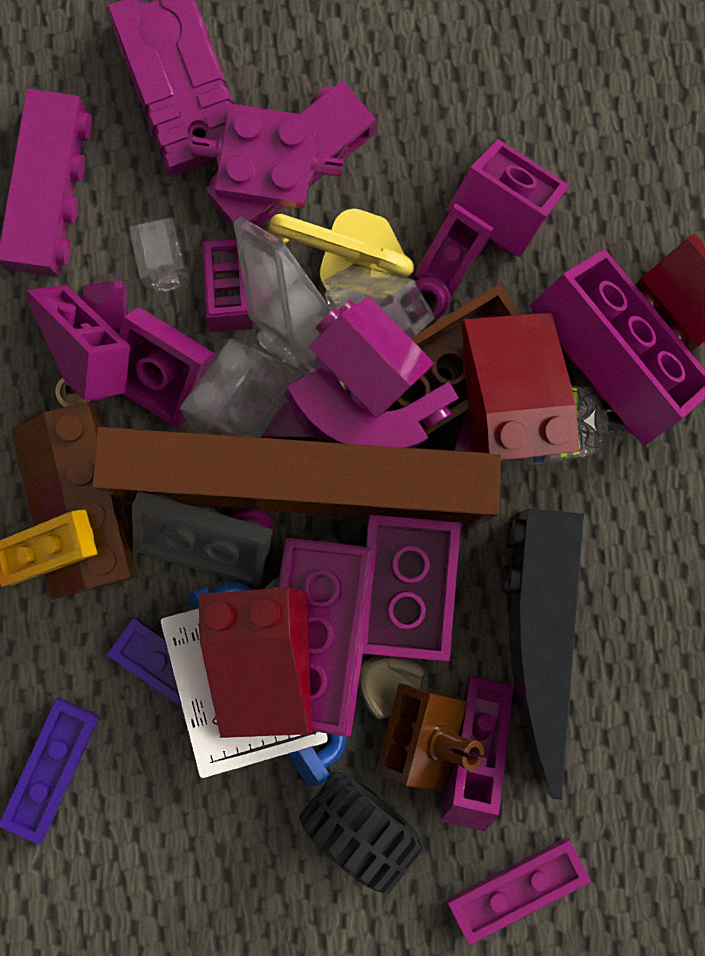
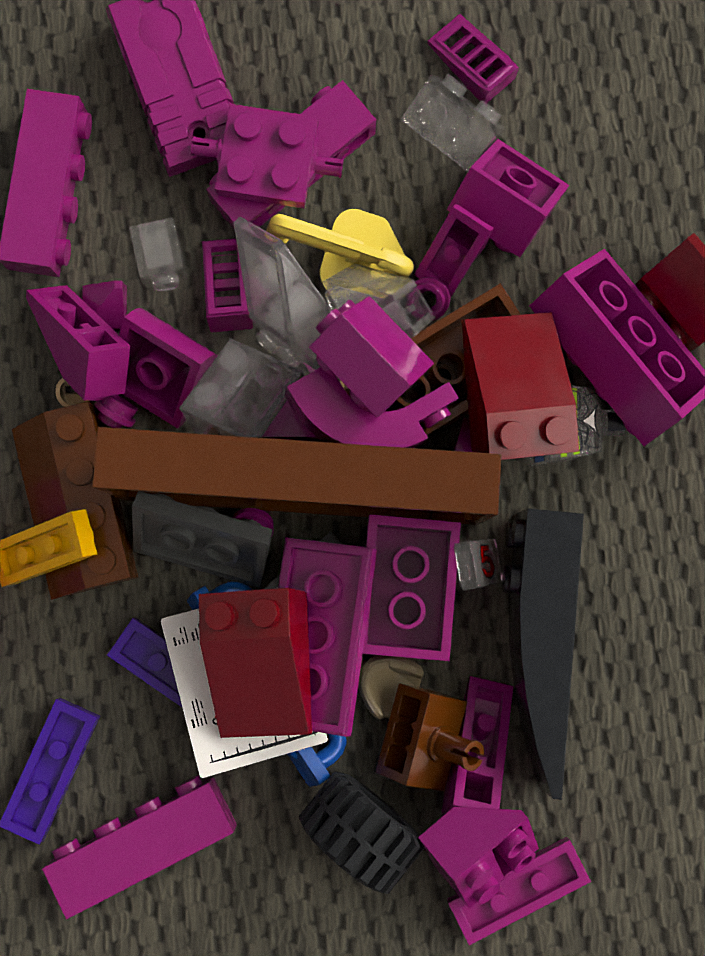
none -> magenta brick [42,775,237,920]
none -> magenta plate [94,395,138,428]
none -> clear bracket [400,74,506,172]
none -> magenta slope [418,806,539,909]
none -> magenta slope [427,14,519,106]
none -> clear tile [453,539,502,590]

